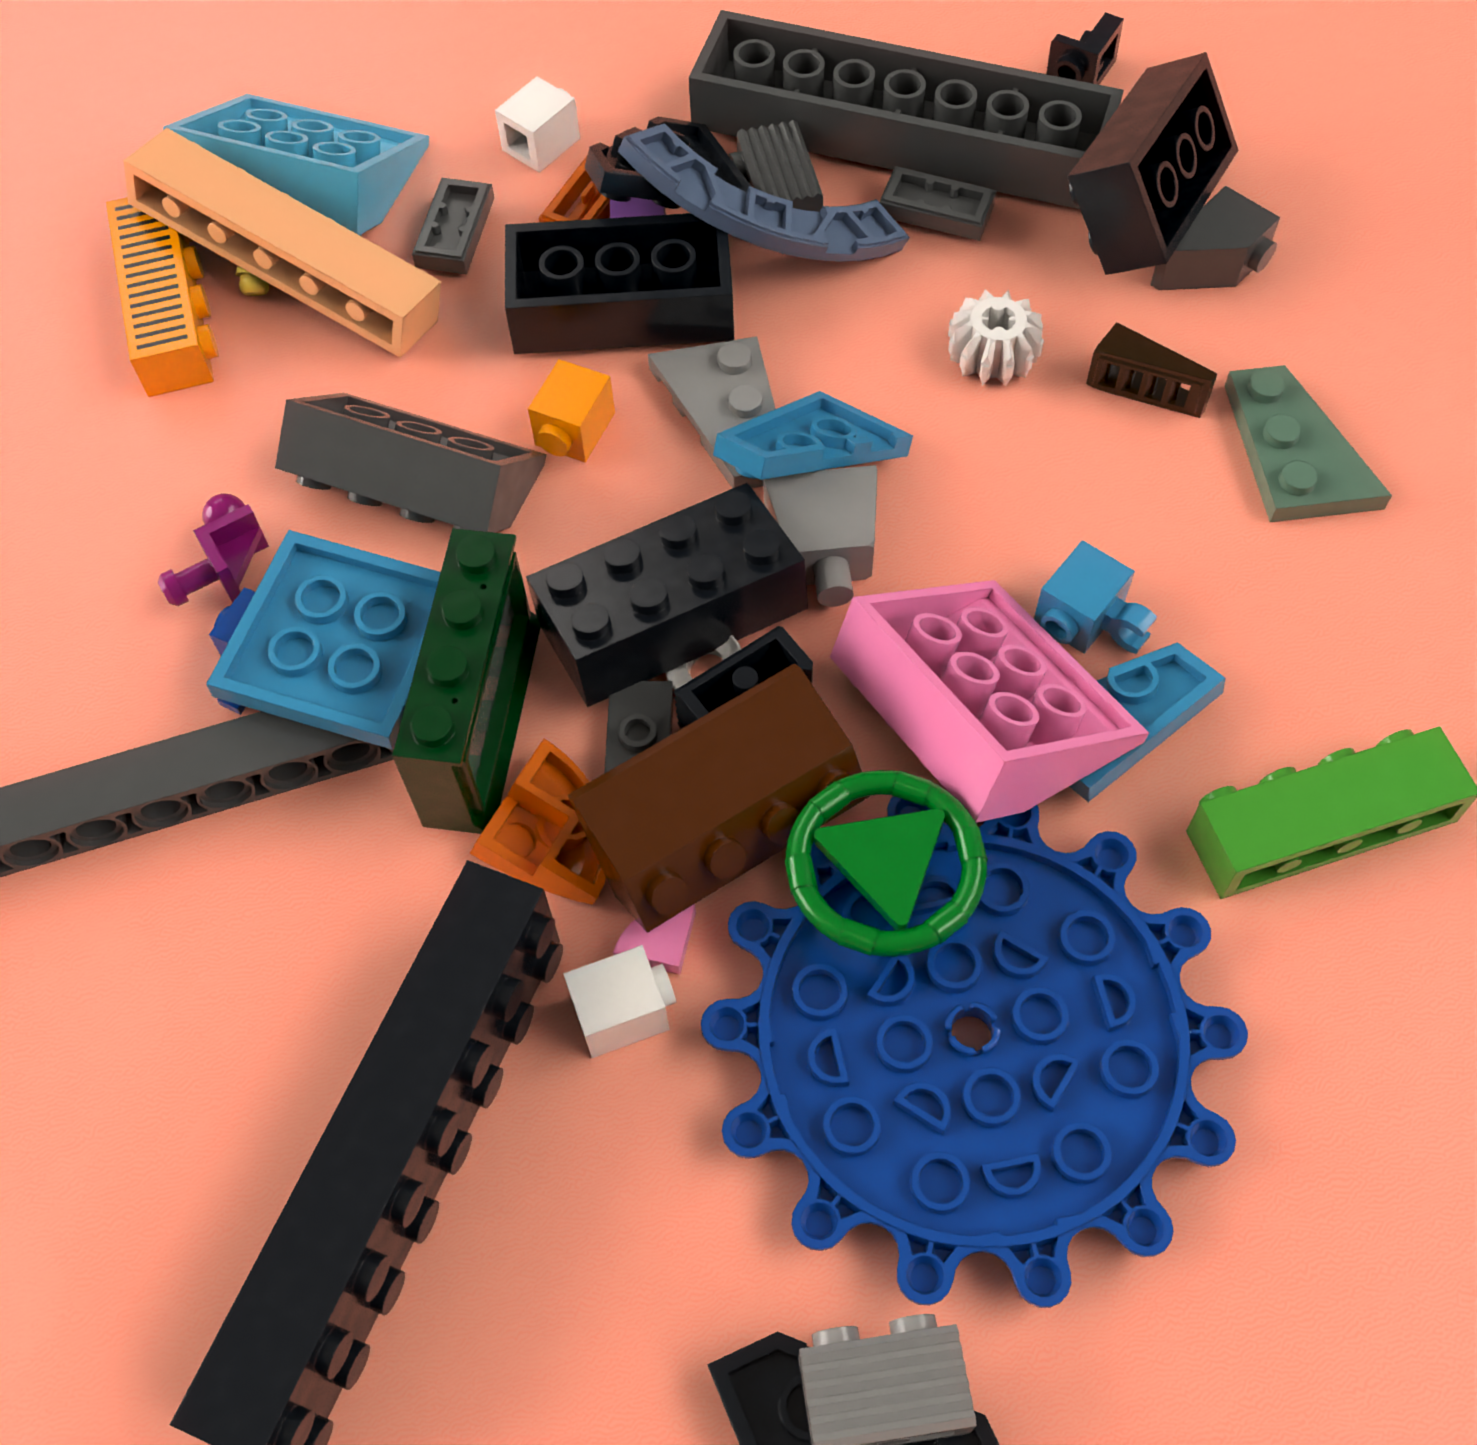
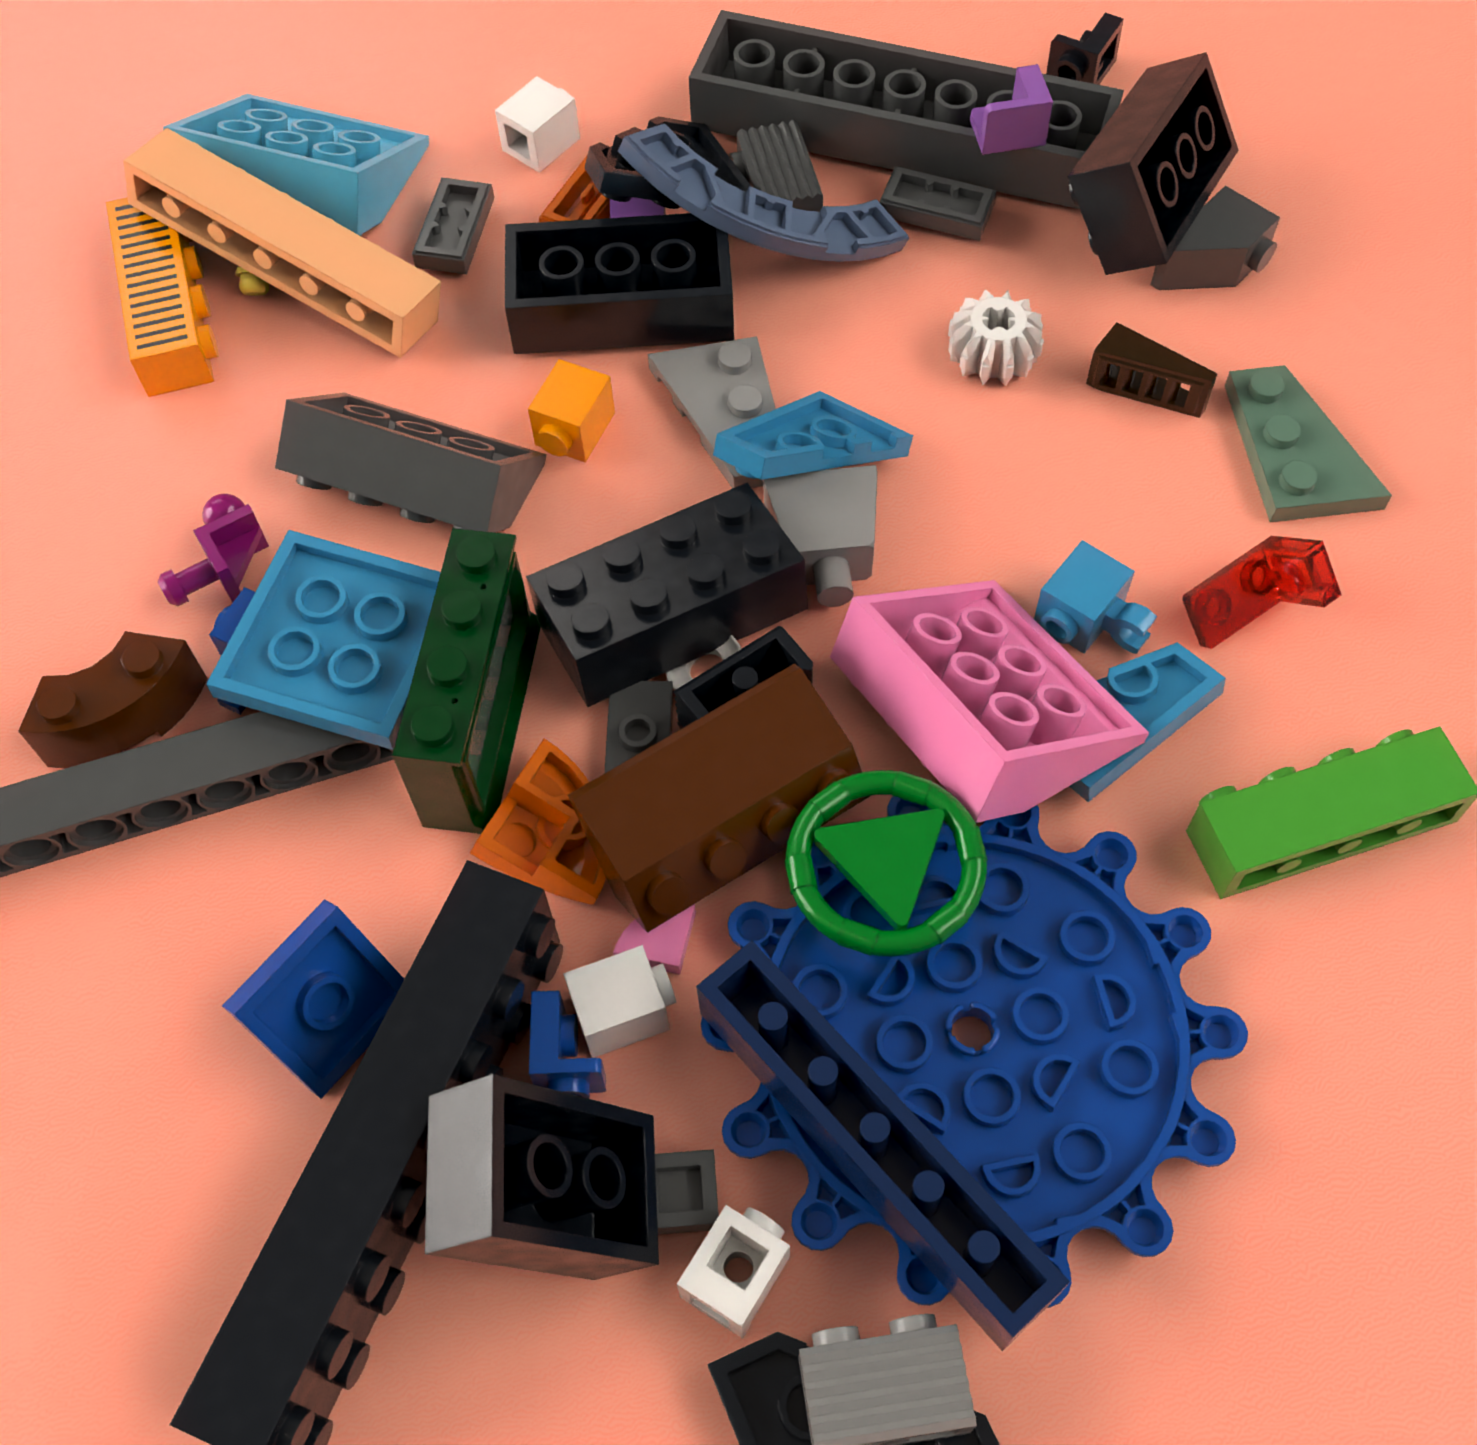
none -> reddish brown brick [18,631,208,769]
none -> blue tile [222,899,404,1099]
none -> black brick [425,1074,659,1280]
none -> blue bracket [529,991,606,1099]
none -> dark grey plate [655,1149,719,1235]
none -> white brick [677,1205,790,1339]
none -> dark blue brick [696,940,1070,1351]
none -> medium lavender panel [970,64,1053,155]
none -> clear red bracket [1182,535,1342,649]

